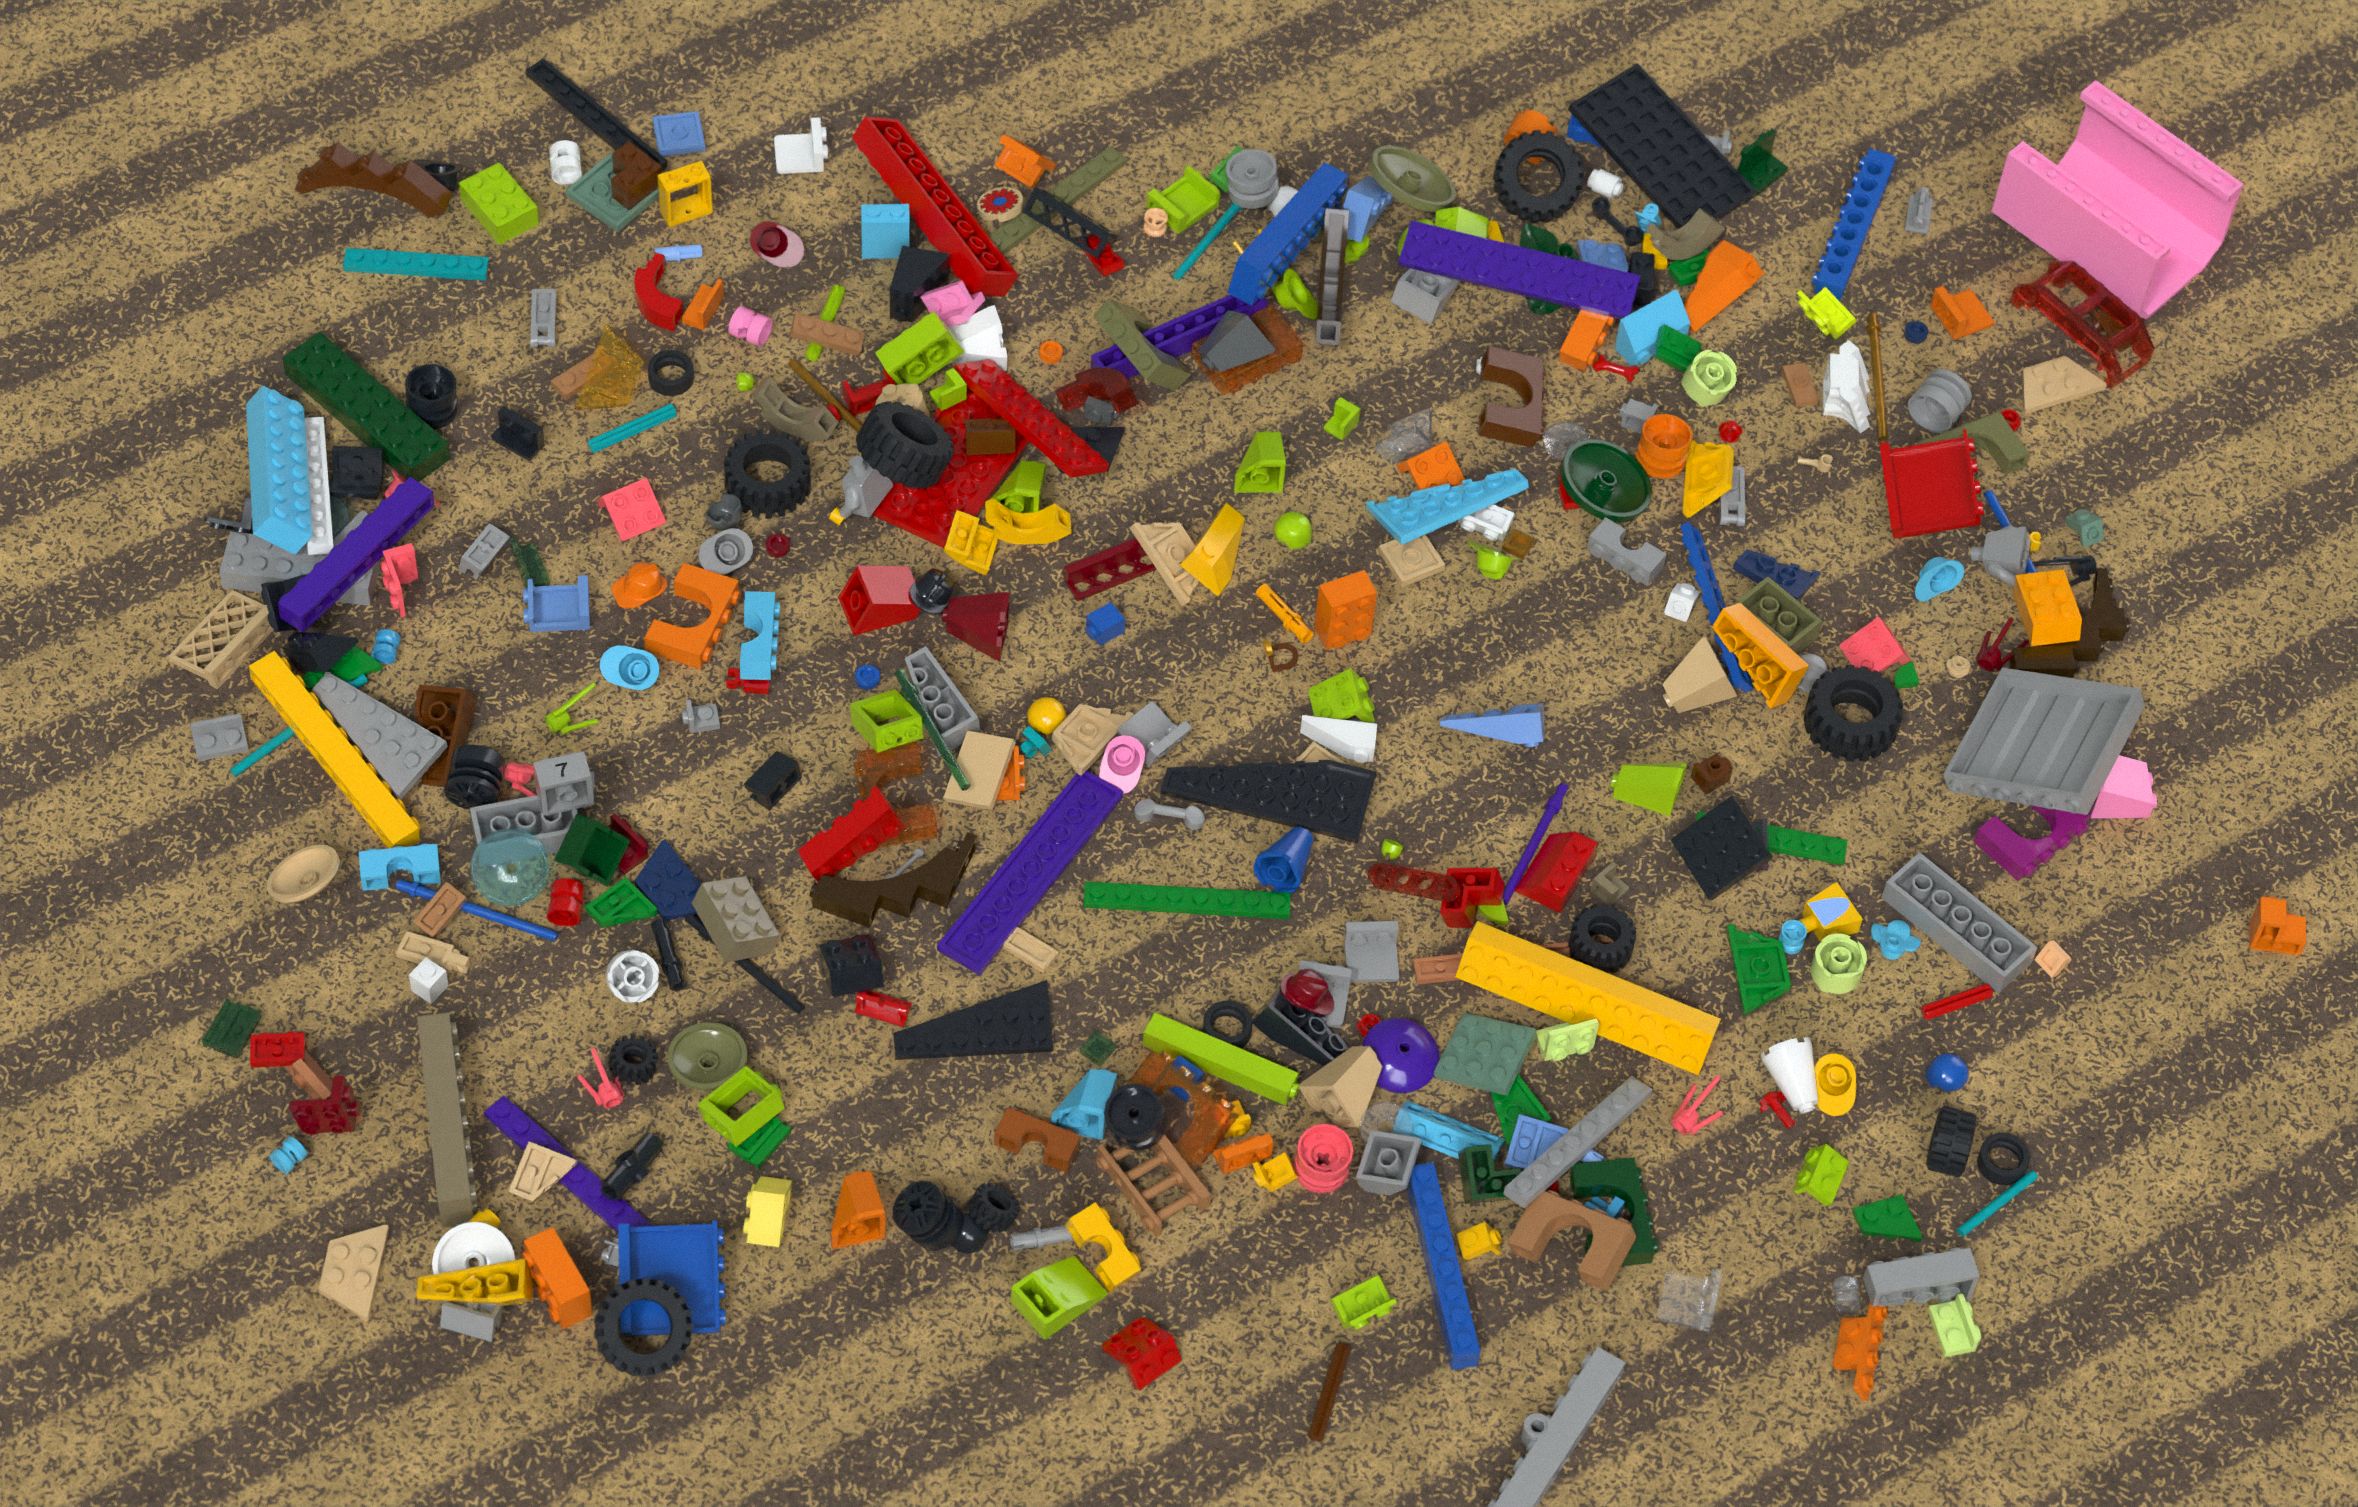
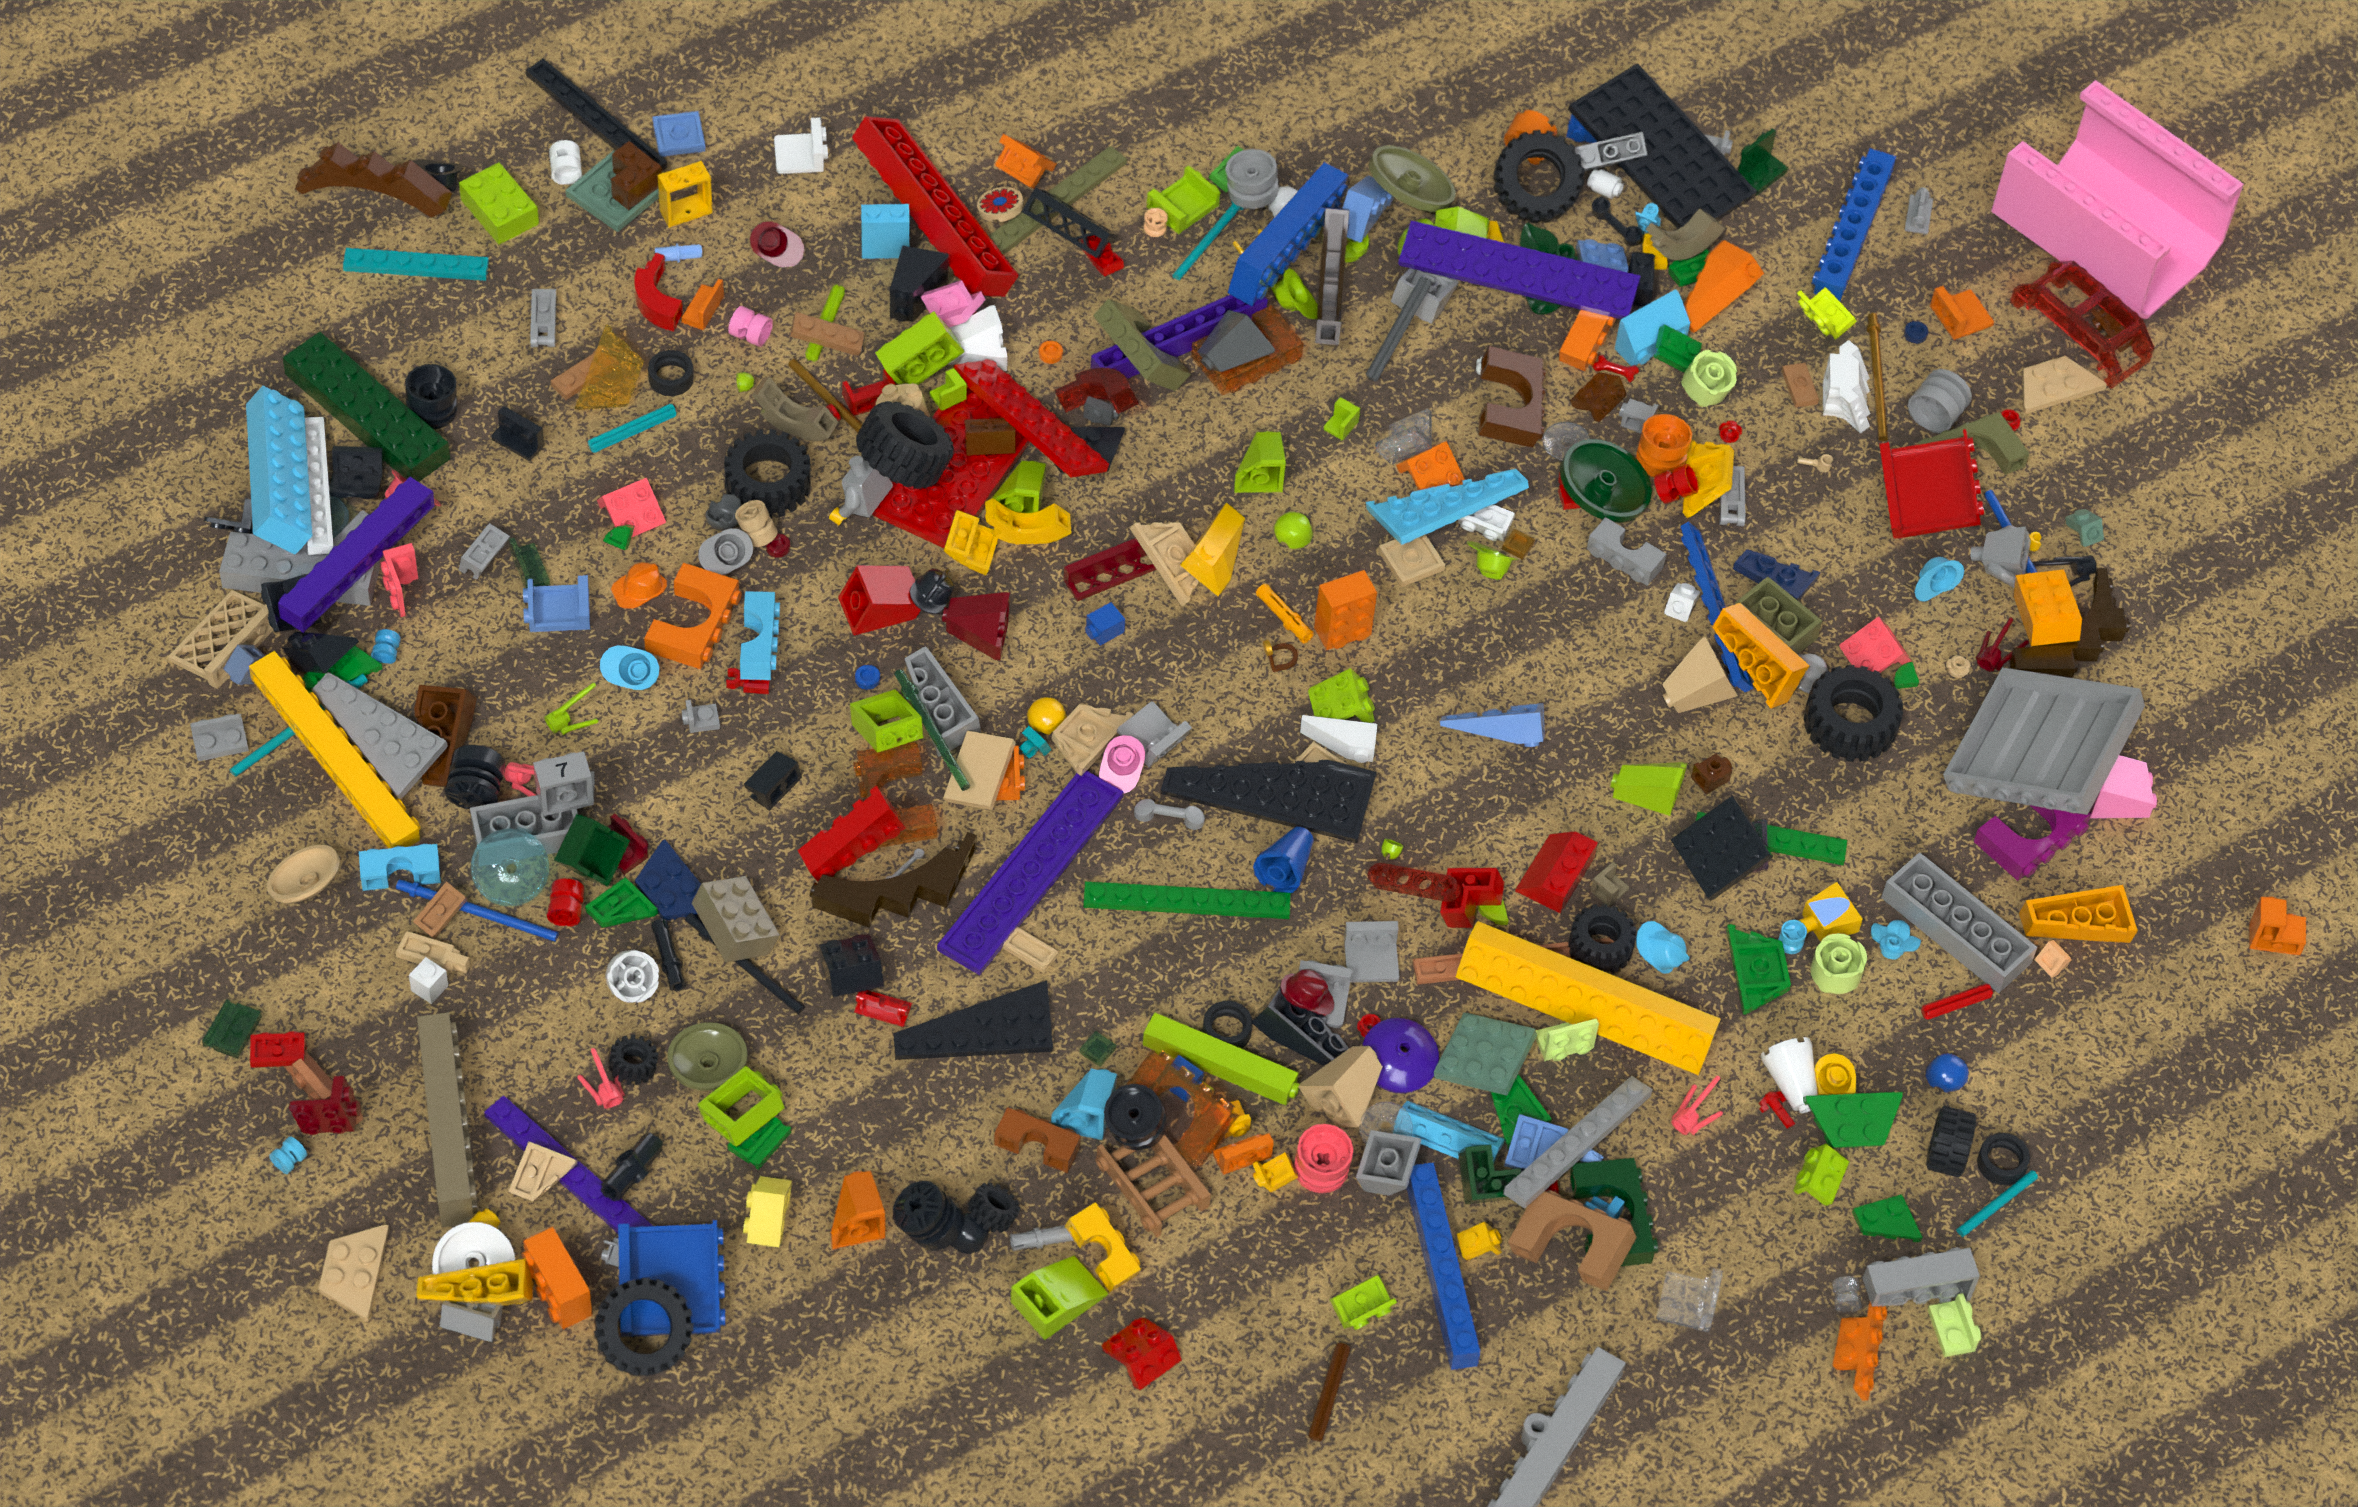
dark purple bar [1502,783,1568,905] -> none
none -> sand blue brick [223,645,265,685]
none -> green tile [603,525,635,550]
none -> tan wheel [735,500,778,547]
none -> dark grey axle [1366,277,1431,382]
none -> reddish brown bracket [1570,372,1627,422]
none -> light grey slope [1575,132,1647,171]
none -> medium azure piece [1636,921,1690,974]
none -> red wheel [1654,464,1699,504]
none -> green wing [1803,1092,1903,1149]
none -> light orange wedge [2019,885,2138,943]

